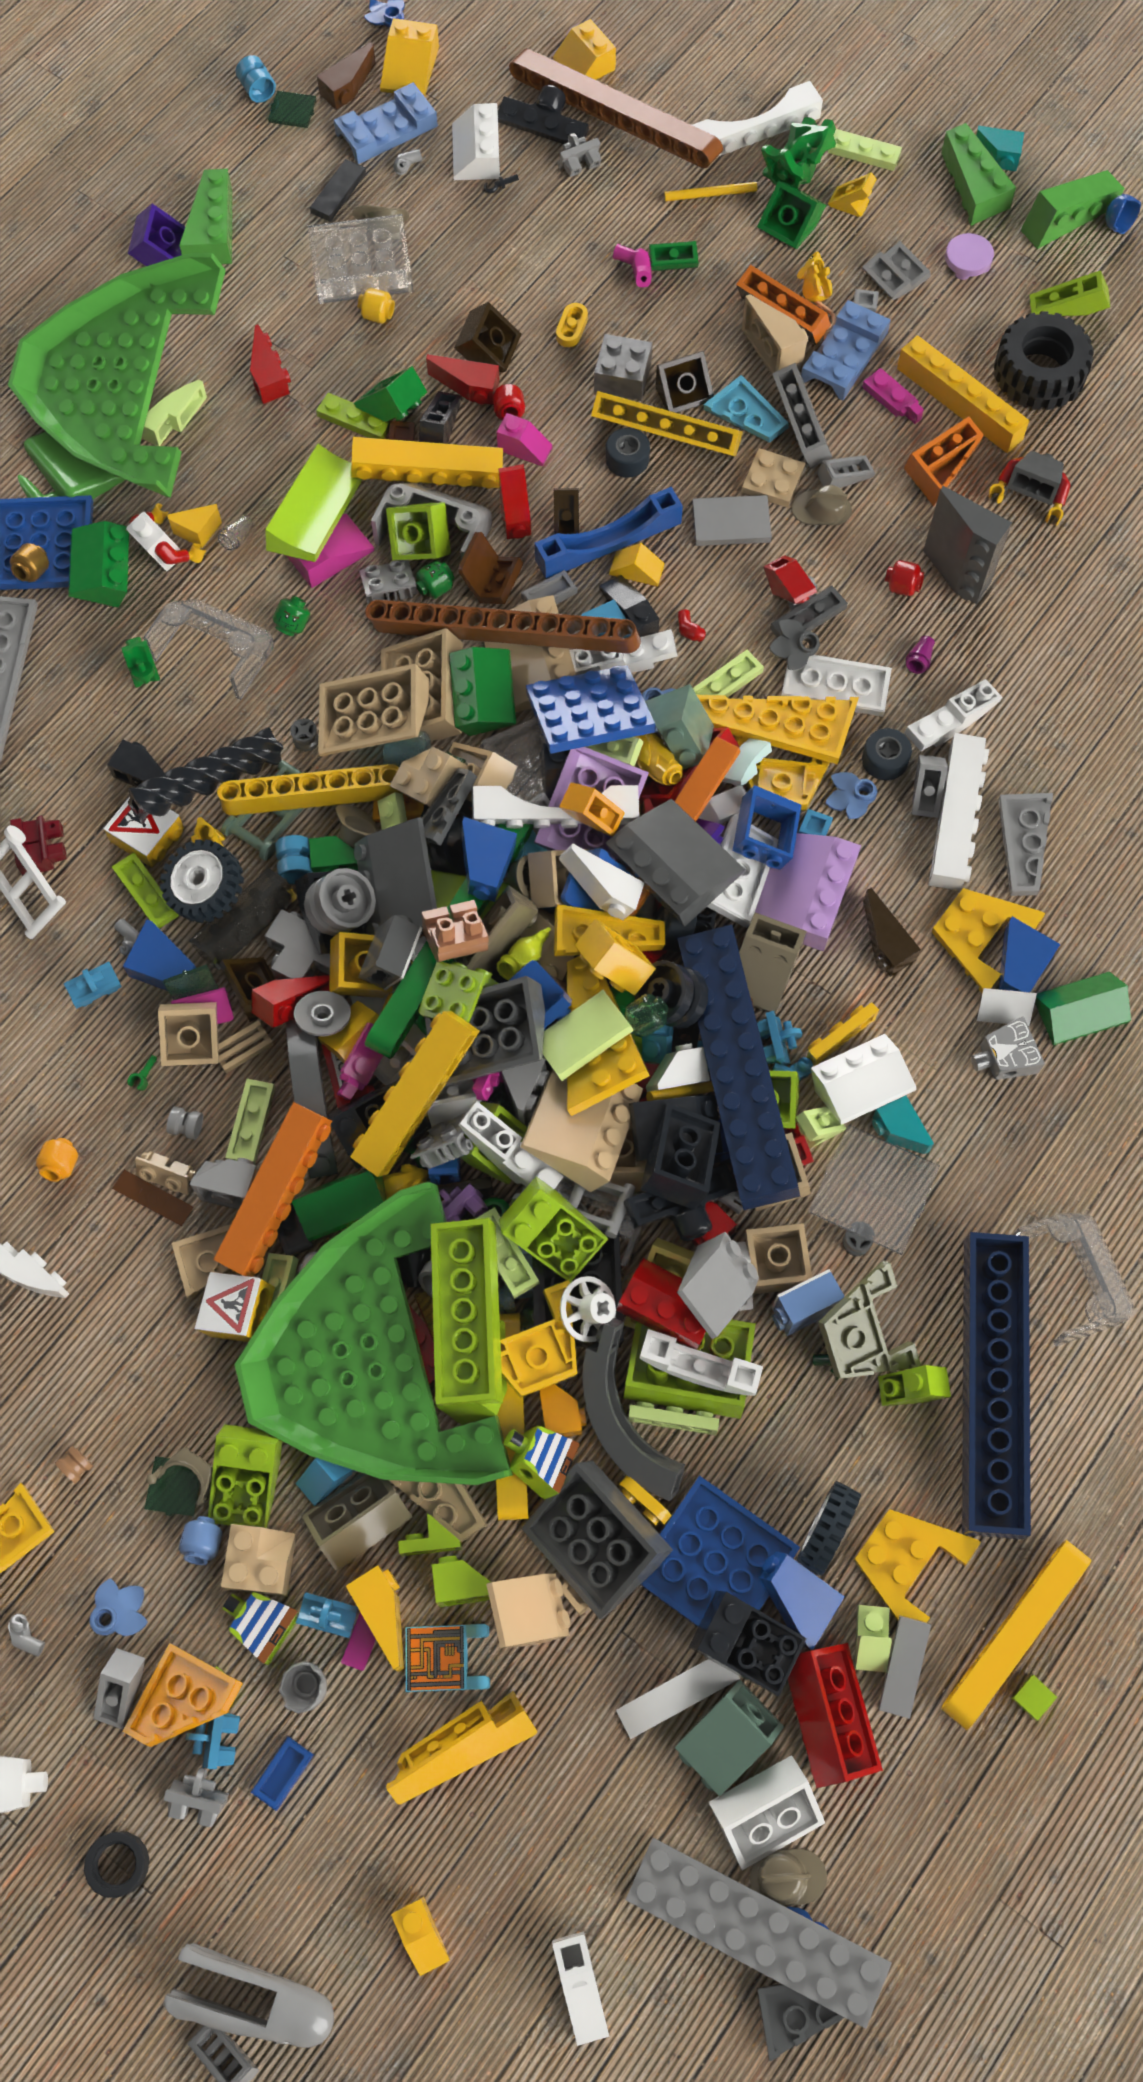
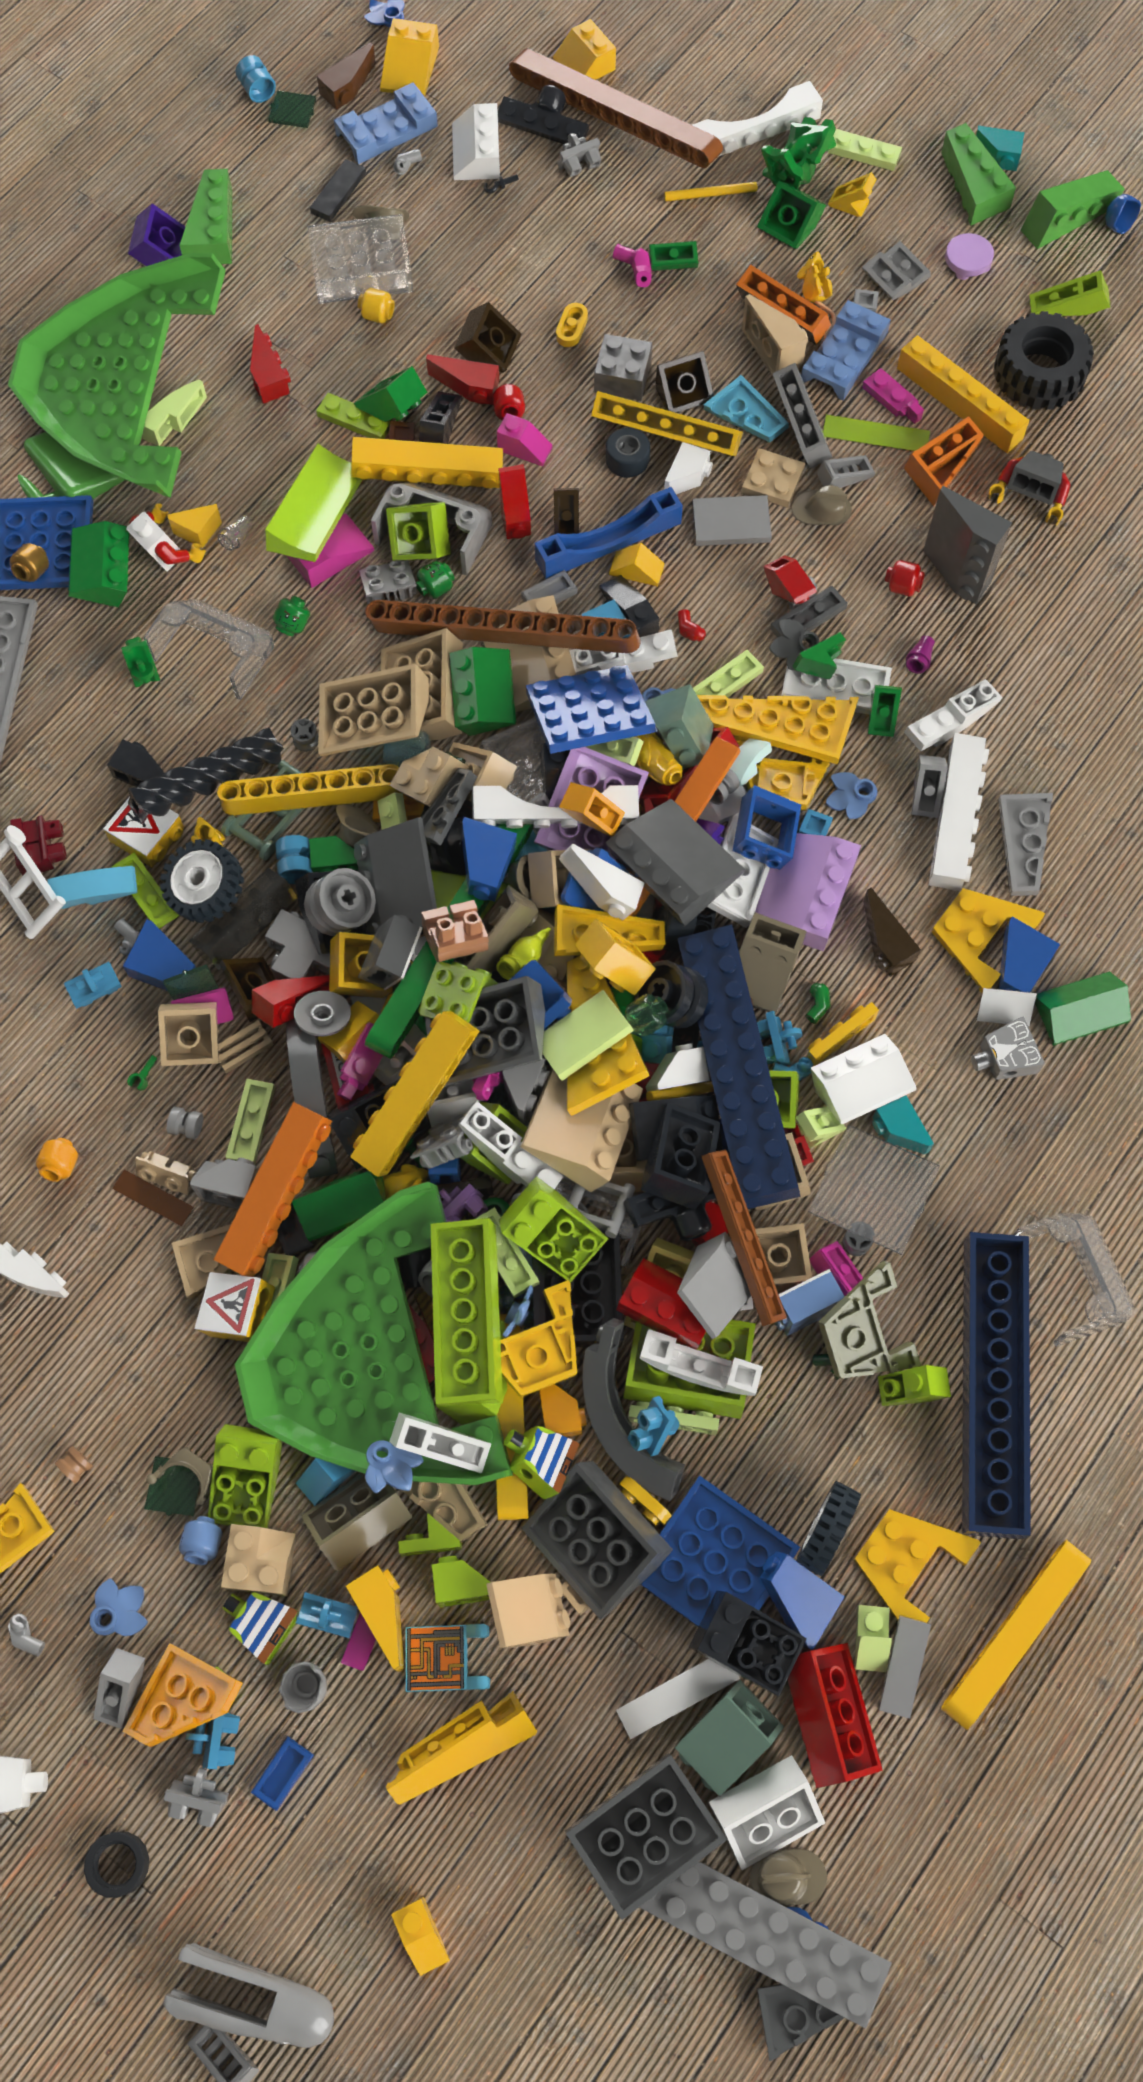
reddish brown bracket [458,532,524,604] -> none
white slope [552,1931,609,2046] -> none
white wheel [560,1276,616,1342] -> none
black wheel [862,728,912,781] -> none
lime tile [1011,1675,1057,1721] -> none
none -> medium azure slope [47,866,138,909]
none -> medium blue plate [365,1440,423,1493]
none -> white slope [389,1412,491,1473]
none -> medium blue plate [503,1285,533,1339]
none -> dark grey slope [565,1753,728,1920]
none -> dark azure hips [627,1396,679,1456]
none -> white slope [664,442,713,494]
none -> dark orange tile [701,1150,787,1327]
none -> light grey wheel [710,769,740,805]
none -> green slope [792,632,846,679]
none -> green arm [805,983,831,1024]
none -> dark pink slope [809,1241,863,1296]
none -> lime sticker [823,414,930,451]
none -> green slope [867,685,902,737]

